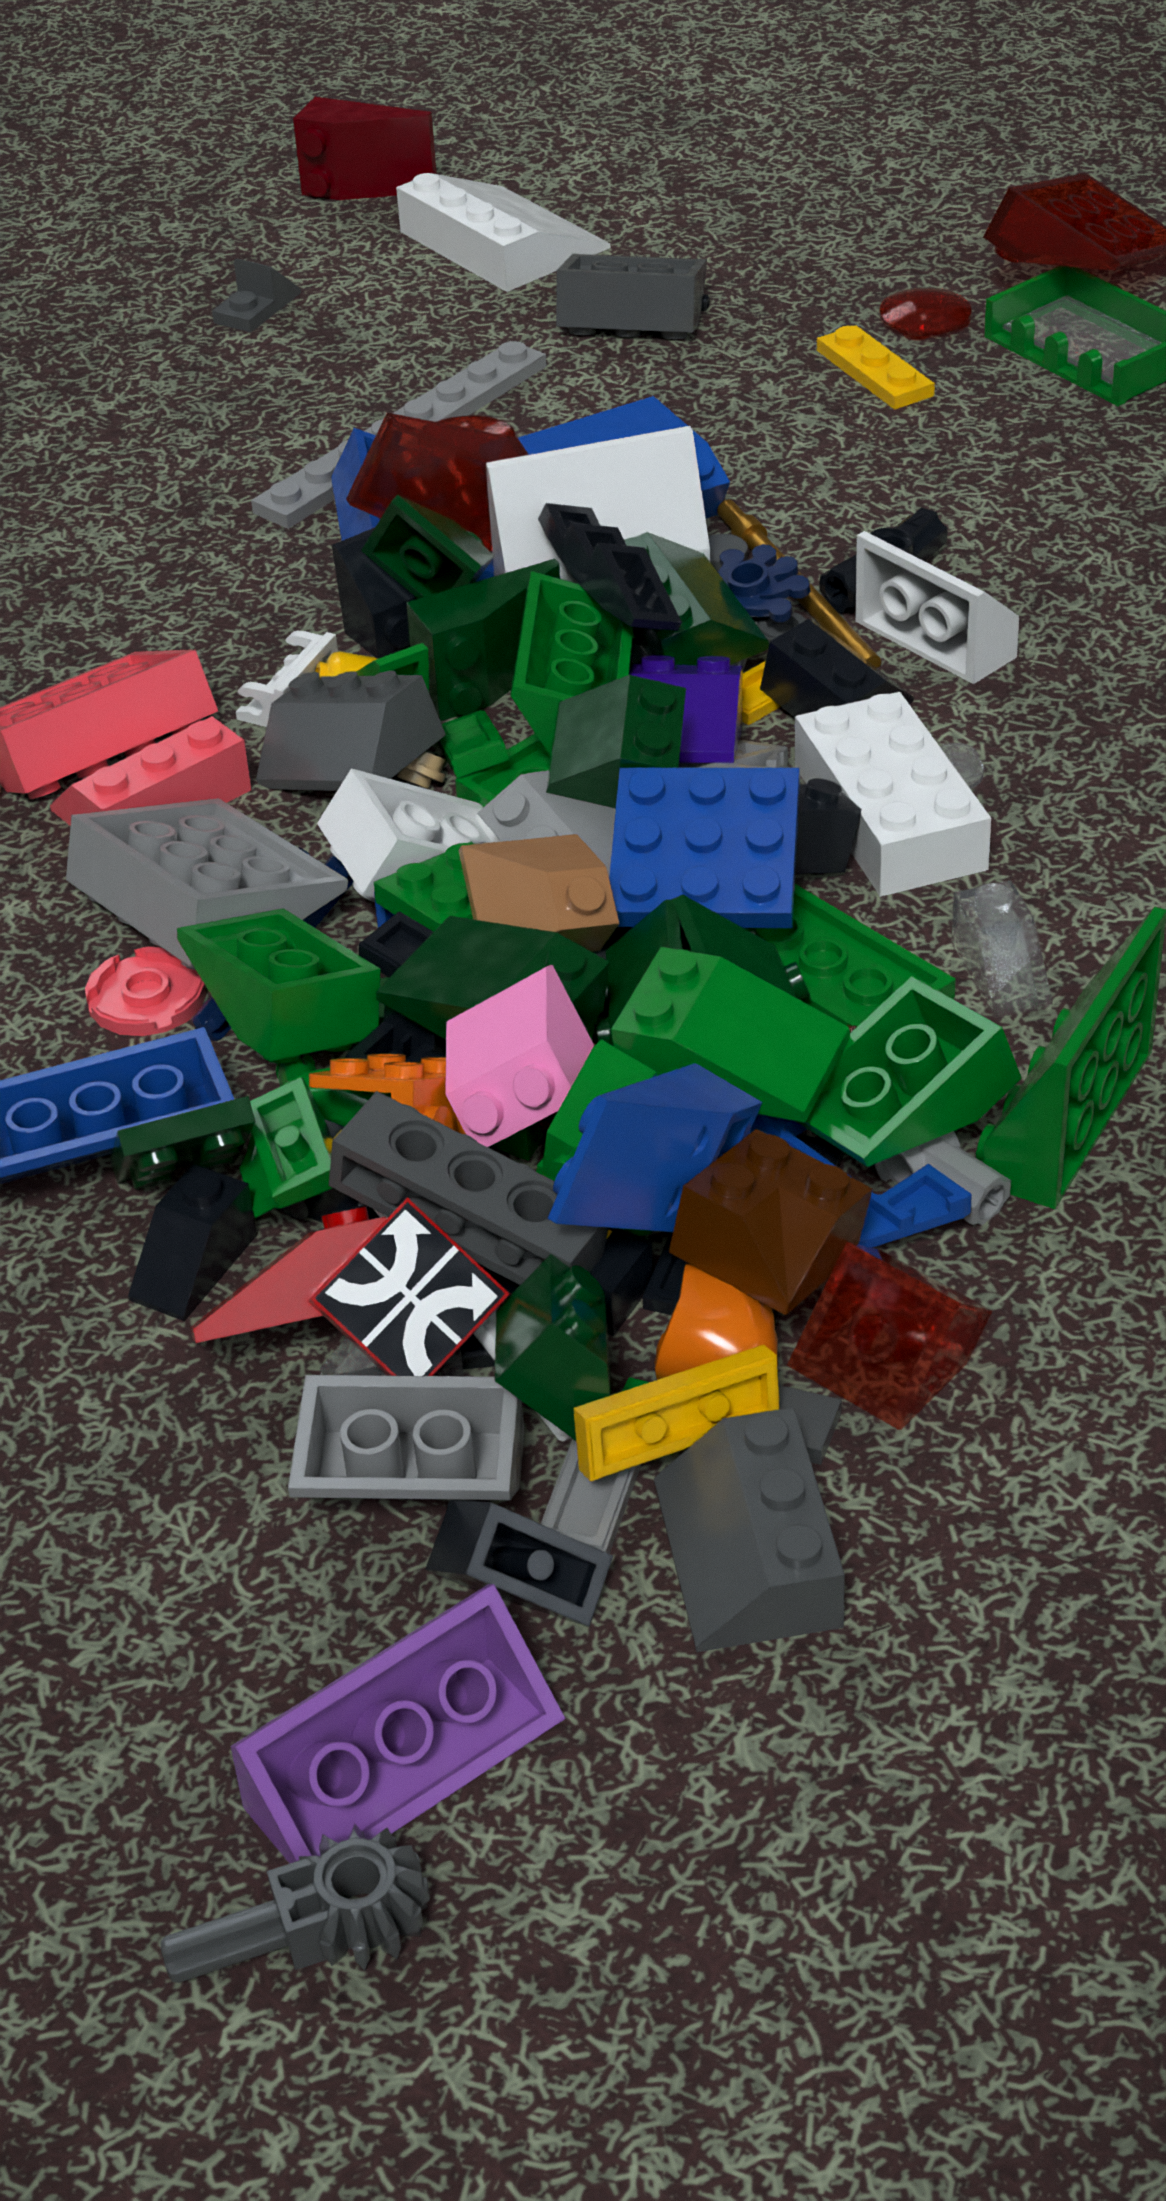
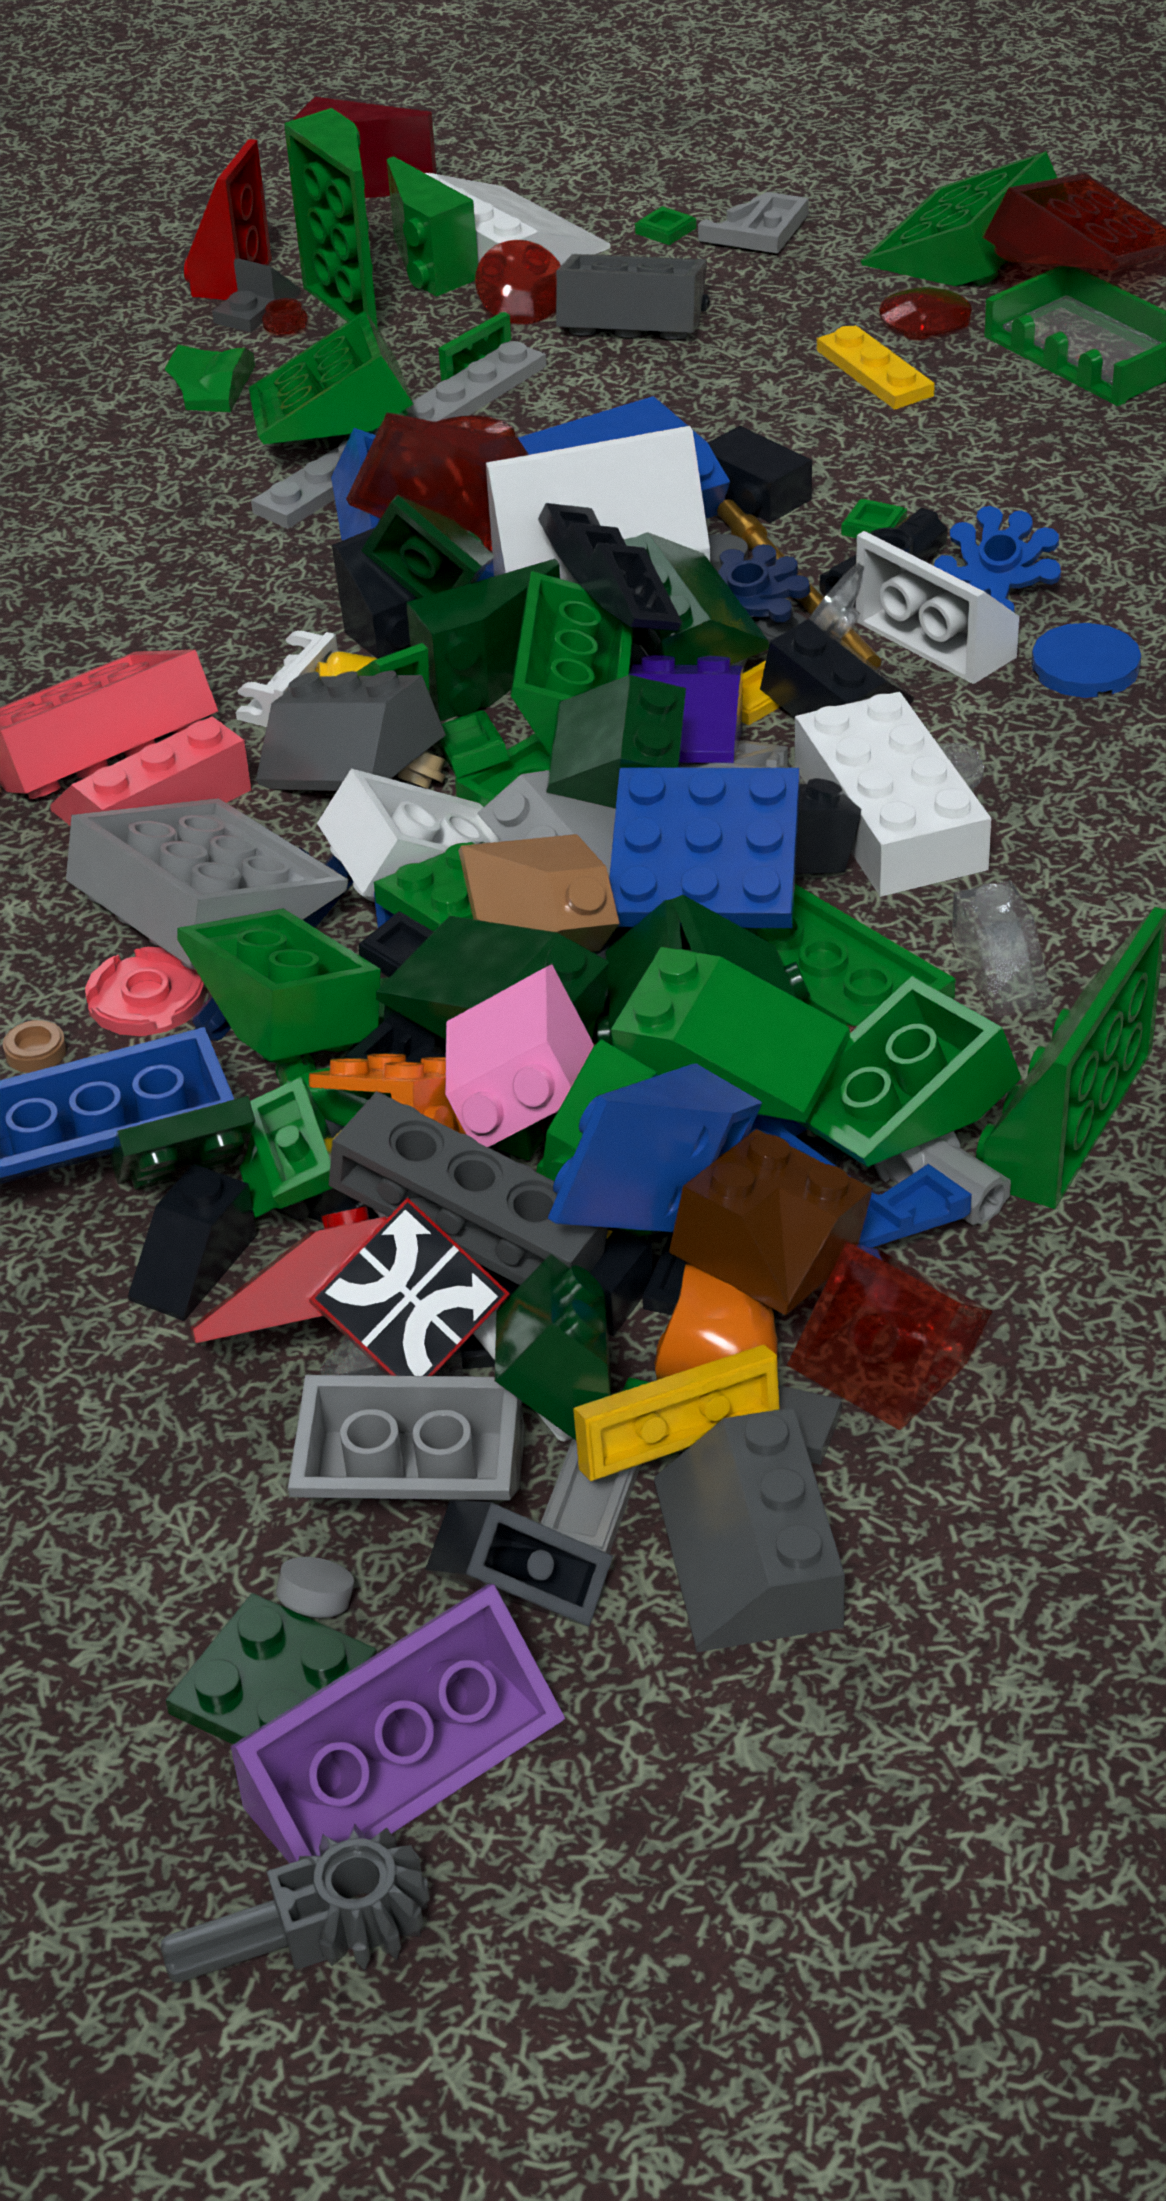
none -> medium nougat tile [3,1020,67,1073]
none -> green slope [165,344,255,412]
none -> dark green plate [165,1593,377,1744]
none -> red slope [184,139,272,300]
none -> green slope [248,311,413,445]
none -> clear red plate [262,298,308,334]
none -> light grey tile [276,1557,354,1618]
none -> green slope [284,108,378,329]
none -> green slope [387,156,479,297]
none -> green slope [438,312,511,381]
none -> clear red dish [475,240,561,325]
none -> green tile [635,206,696,245]
none -> light grey wing [698,192,809,253]
none -> black brick [708,426,812,523]
none -> clear dish [809,563,865,639]
none -> green tile [841,499,907,538]
none -> green slope [861,151,1067,287]
none -> blue animal [934,506,1061,613]
none -> blue tile [1031,623,1141,698]

